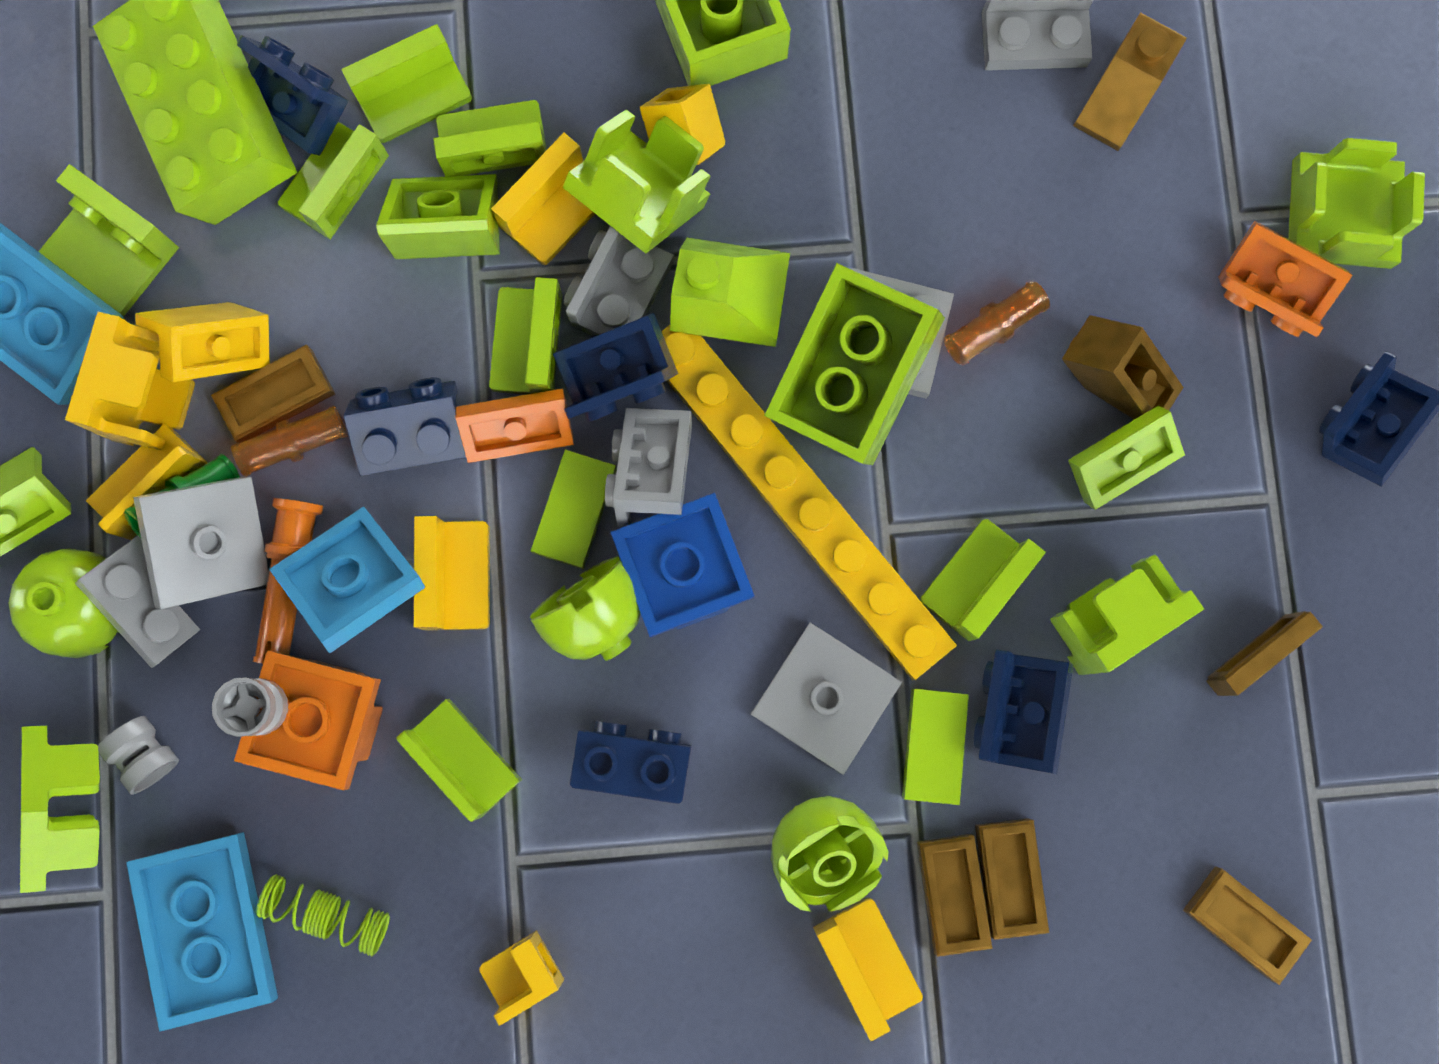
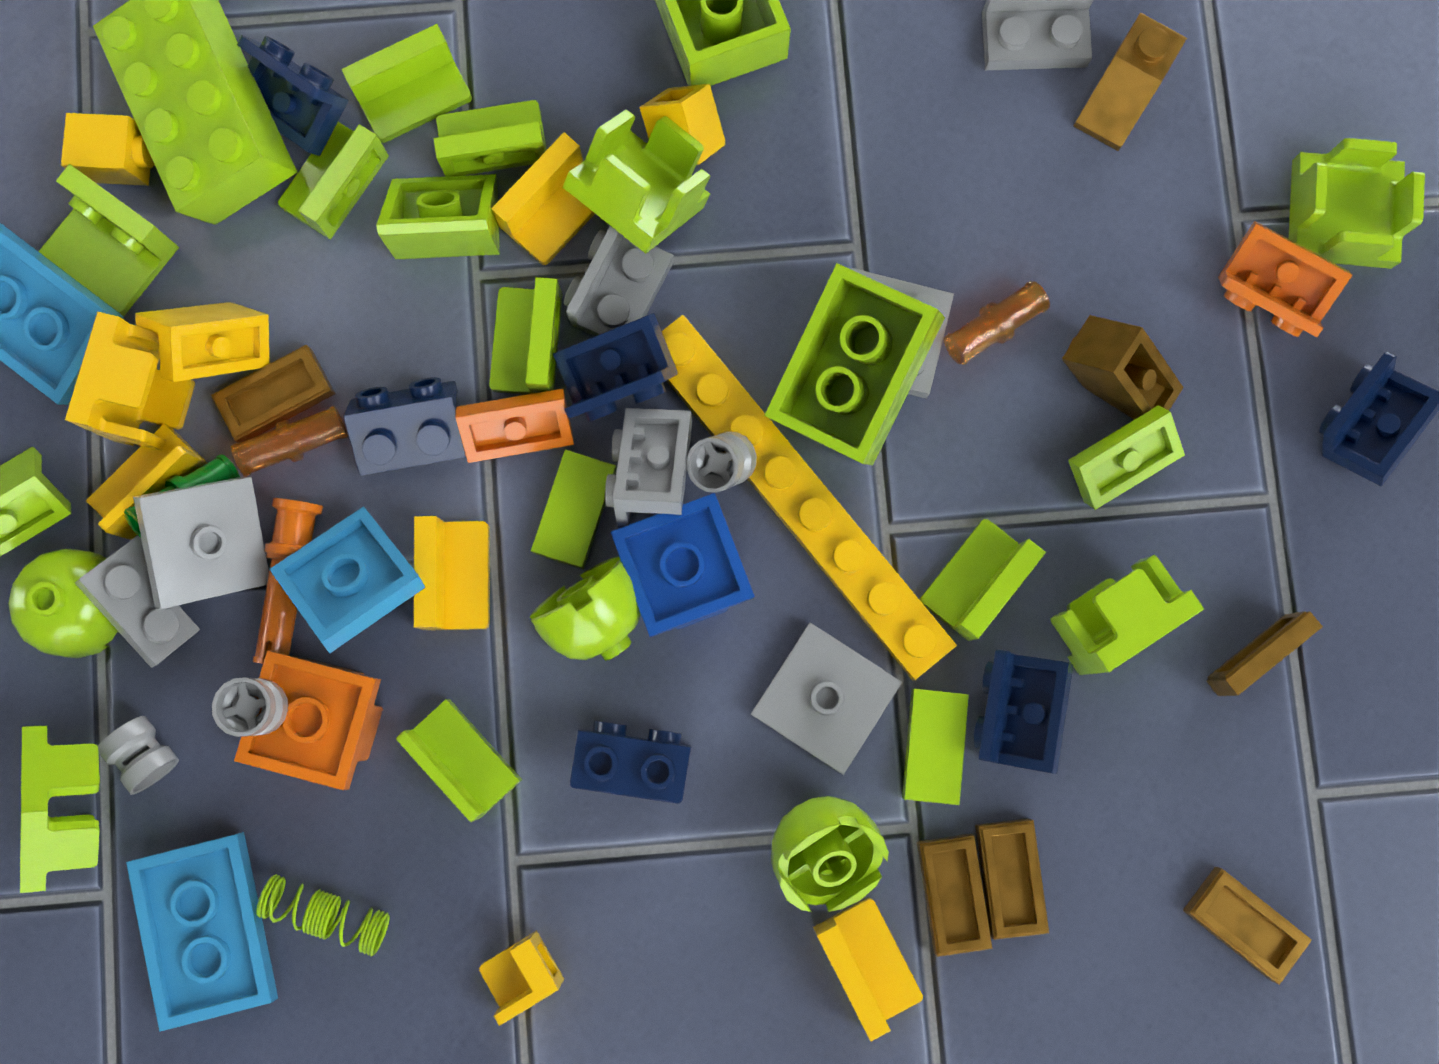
lime slope [670,237,790,347] -> none
none -> yellow brick [61,113,155,186]
none -> light grey wheel [687,431,757,493]

